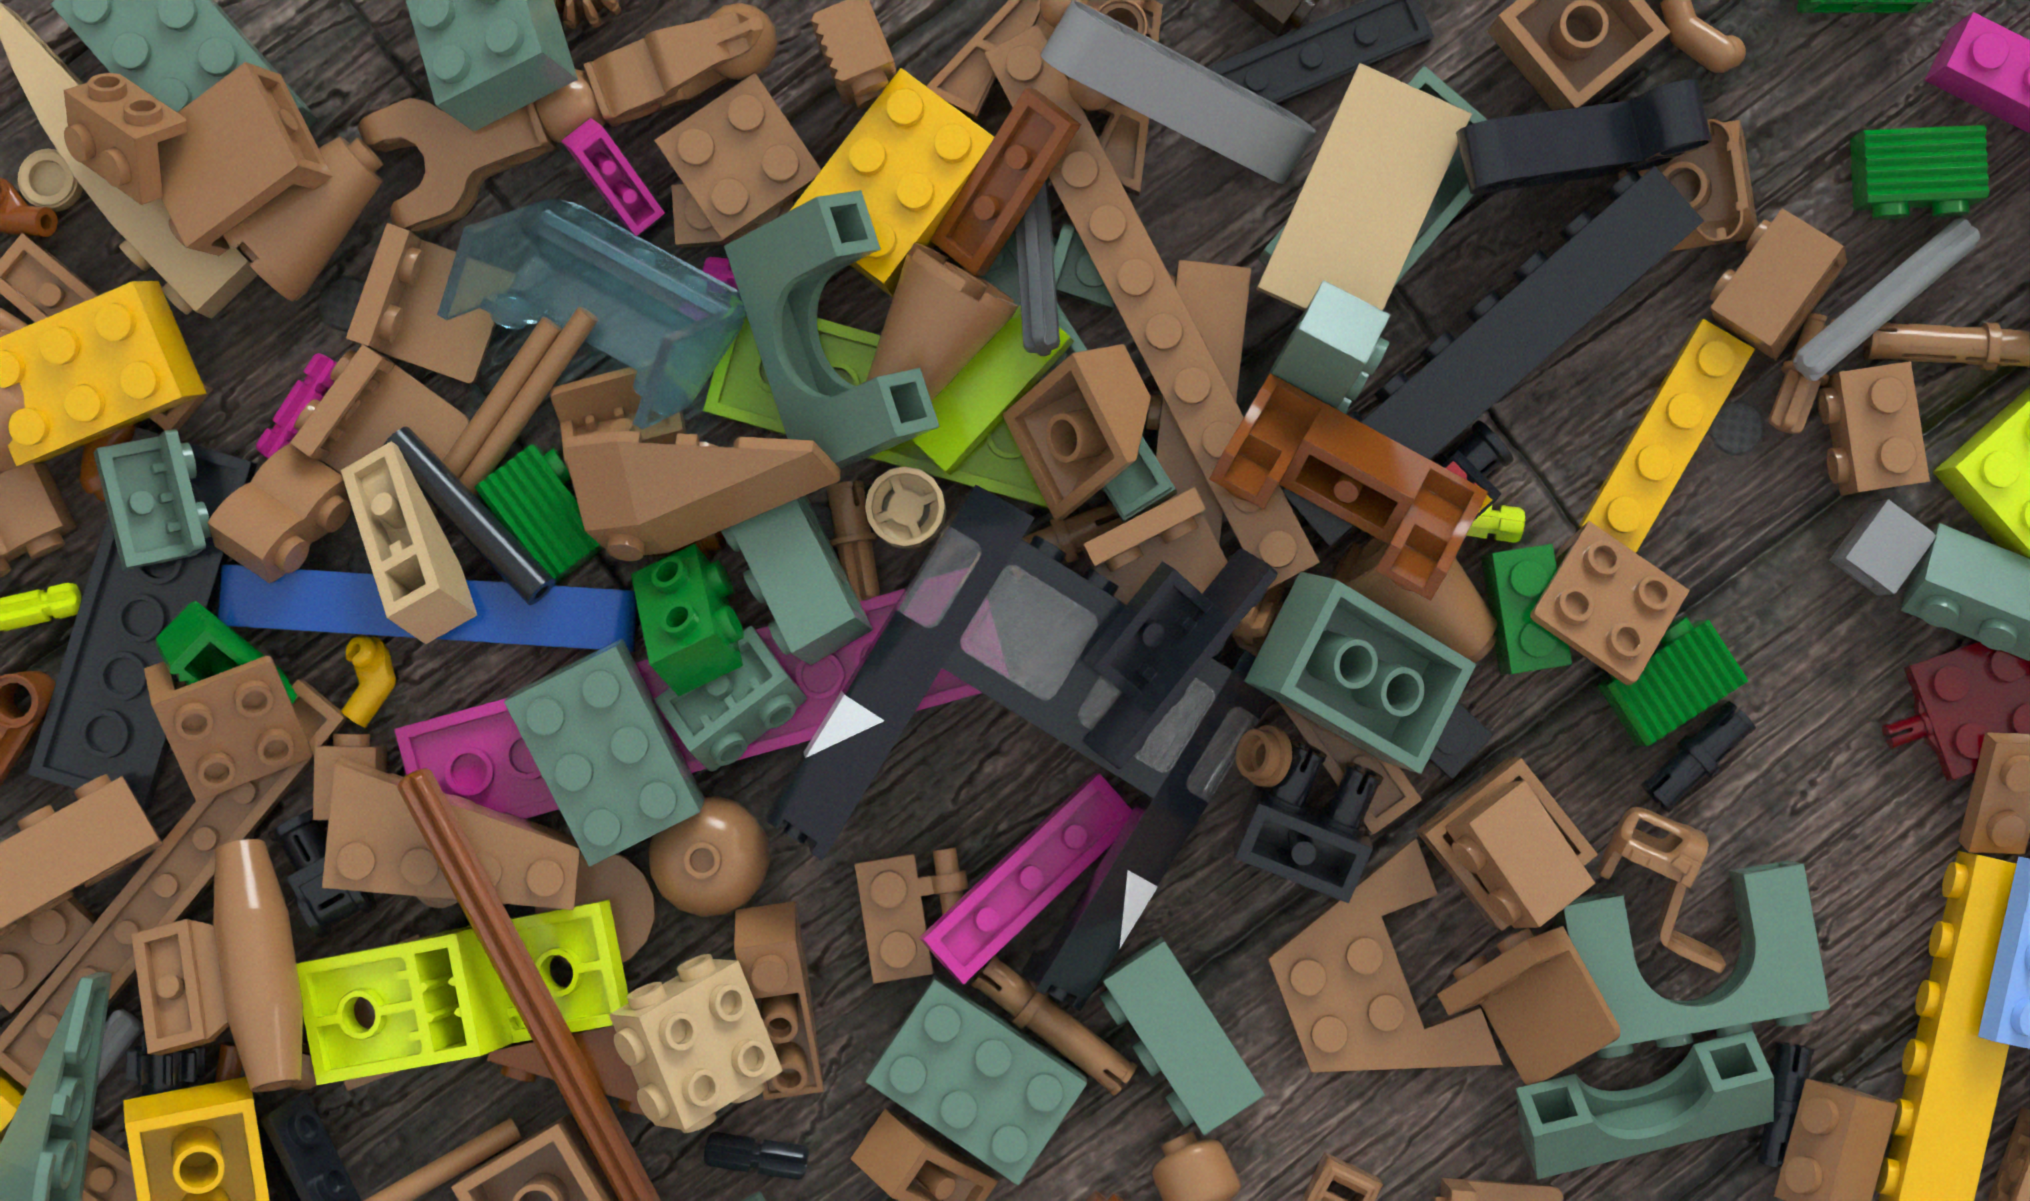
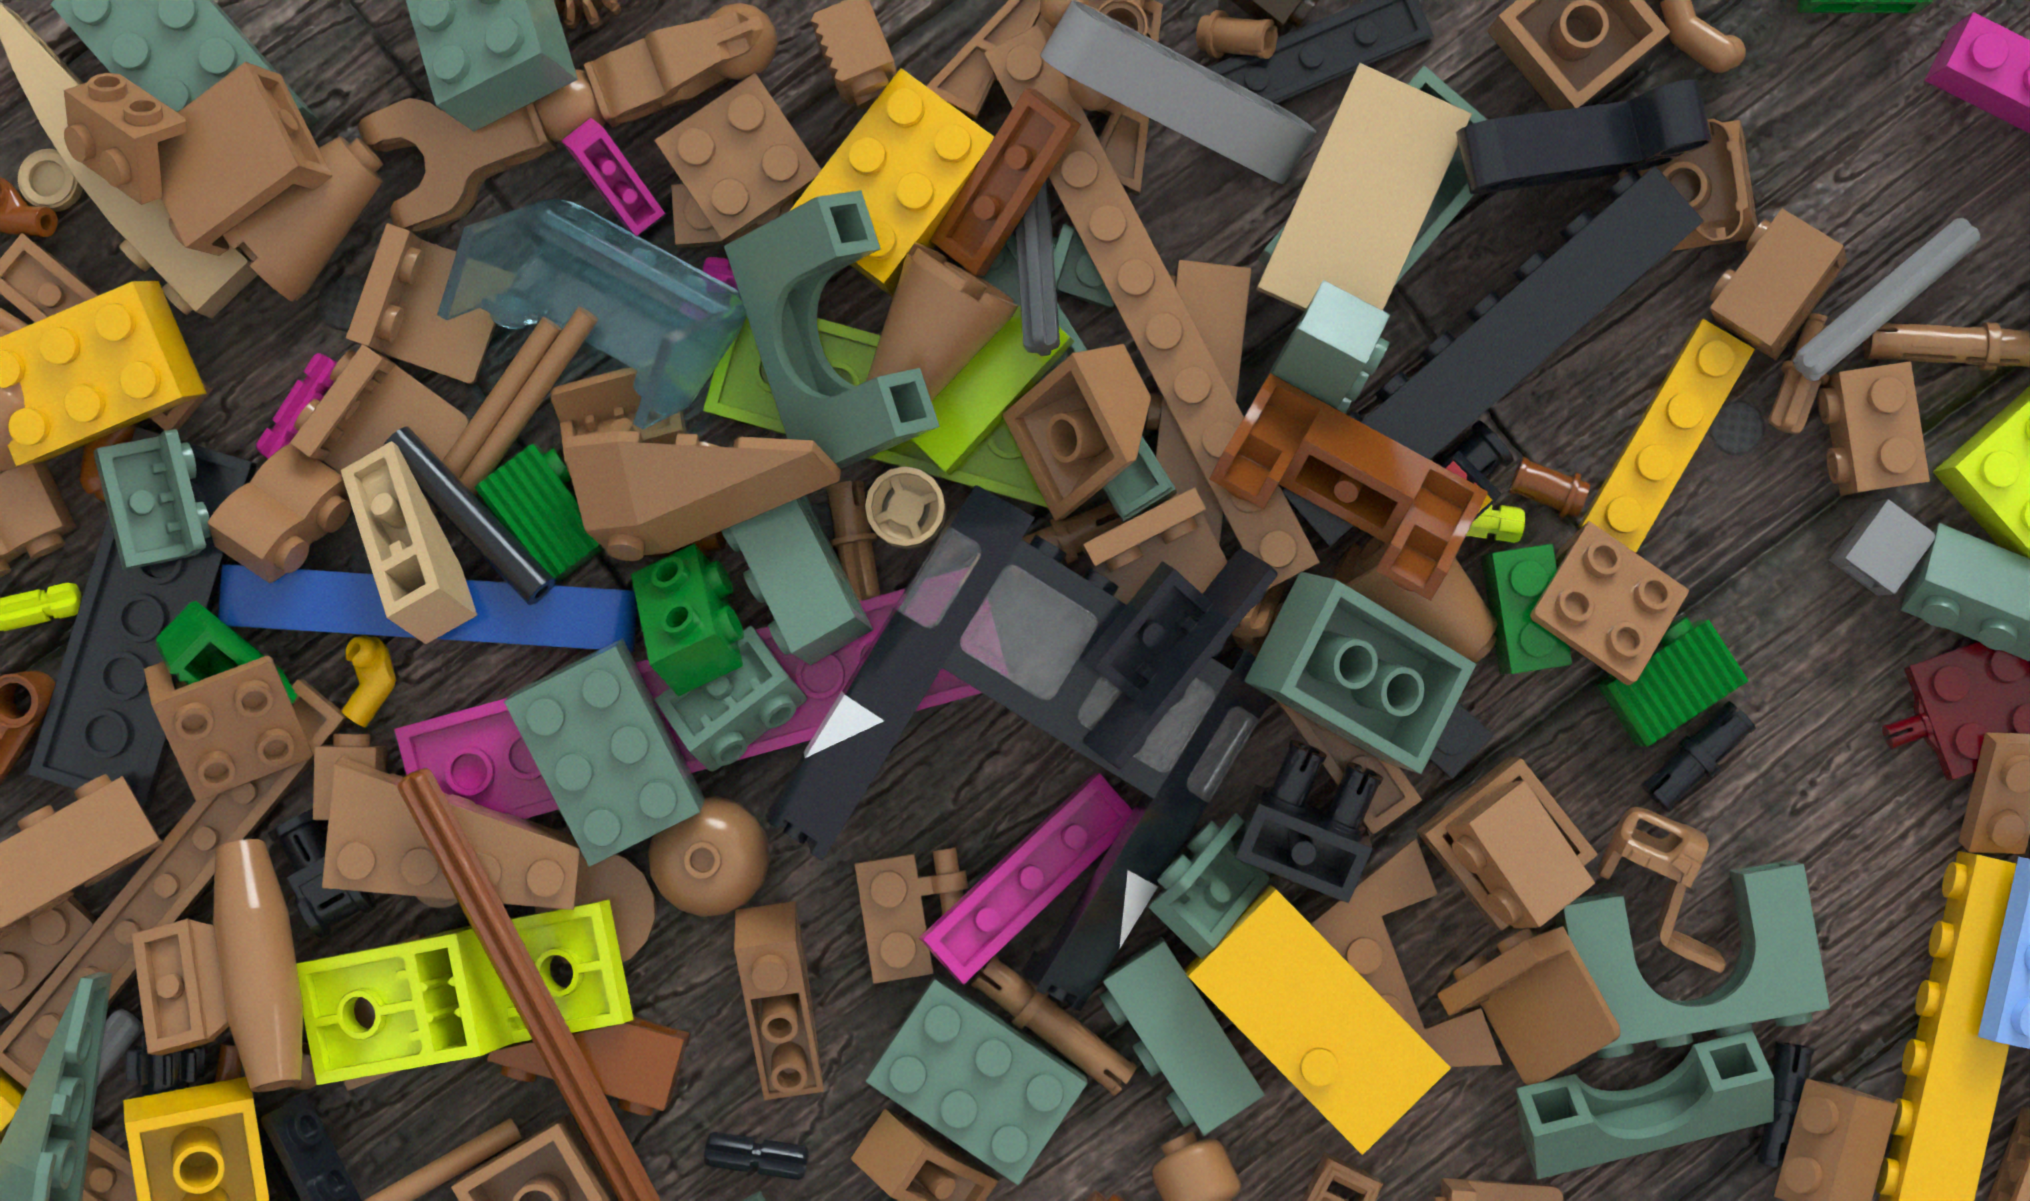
tan brick [609,954,783,1133] -> none
medium nougat plate [1236,725,1292,787] -> none
green brick [1850,125,1990,220] -> none
none -> sand green bracket [1148,813,1270,959]
none -> yellow brick [1184,884,1451,1155]
none -> medium nougat pin [1196,10,1278,59]
none -> dark orange pin [1508,457,1591,519]

